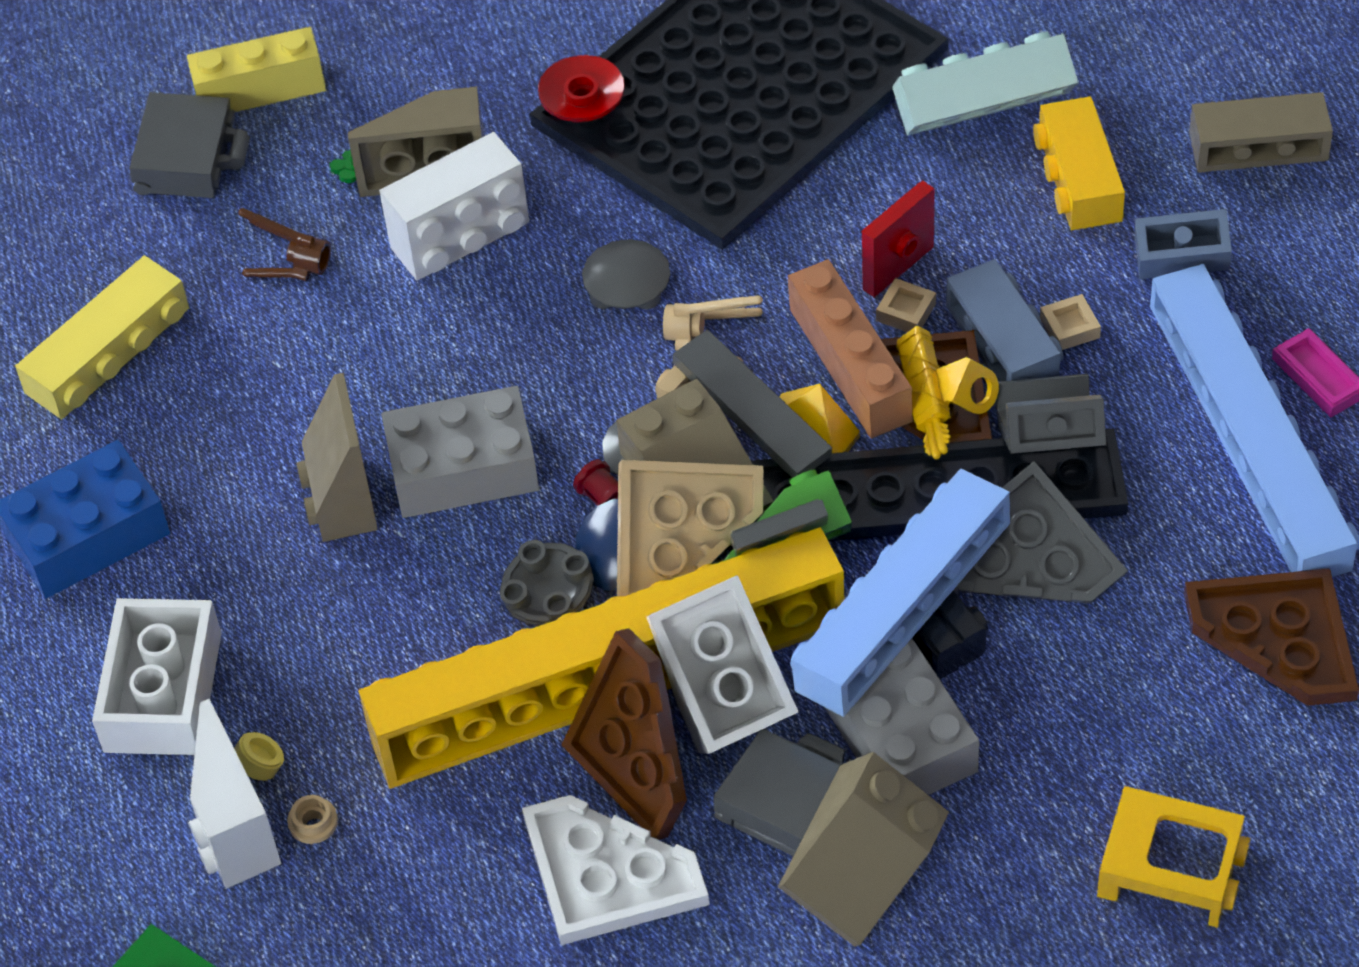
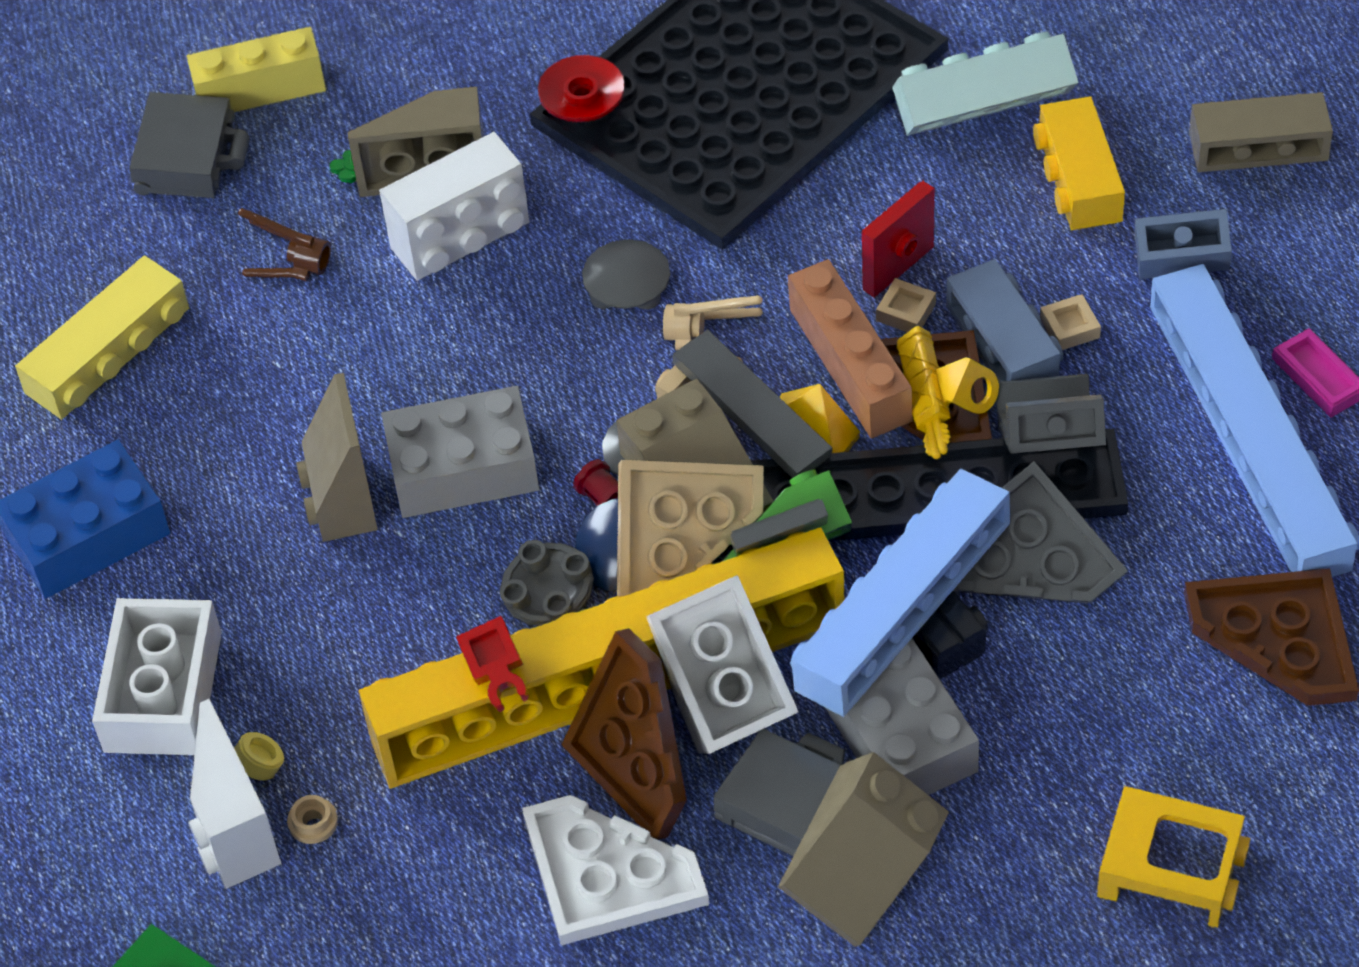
none -> red plate [456,616,529,712]

